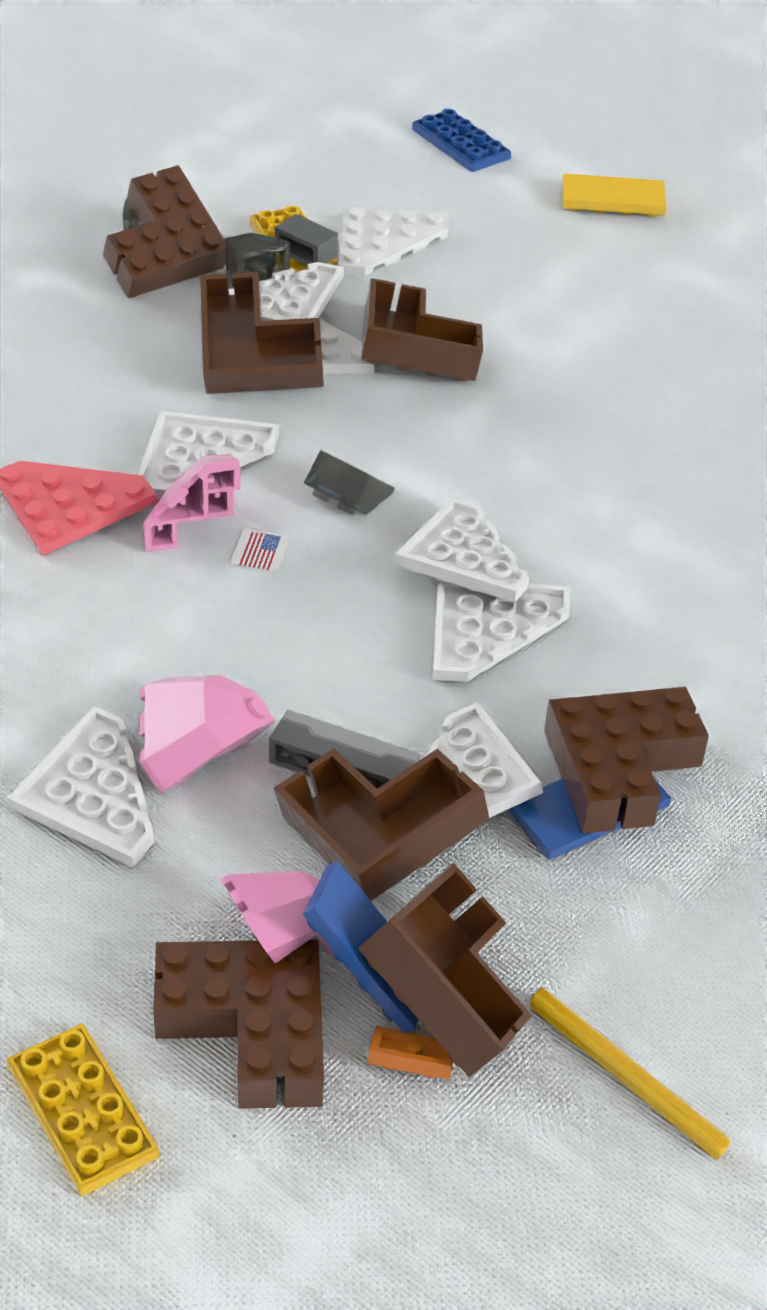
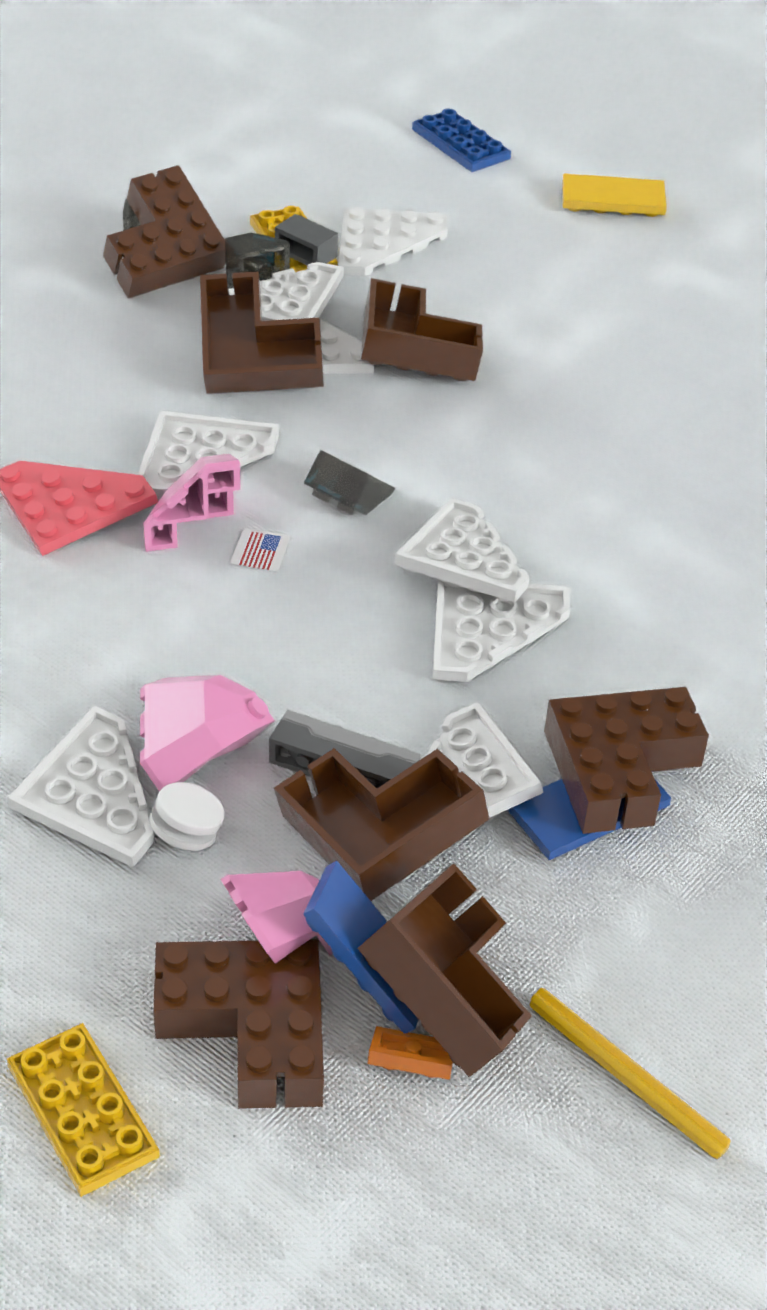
none -> white head [149,782,225,851]

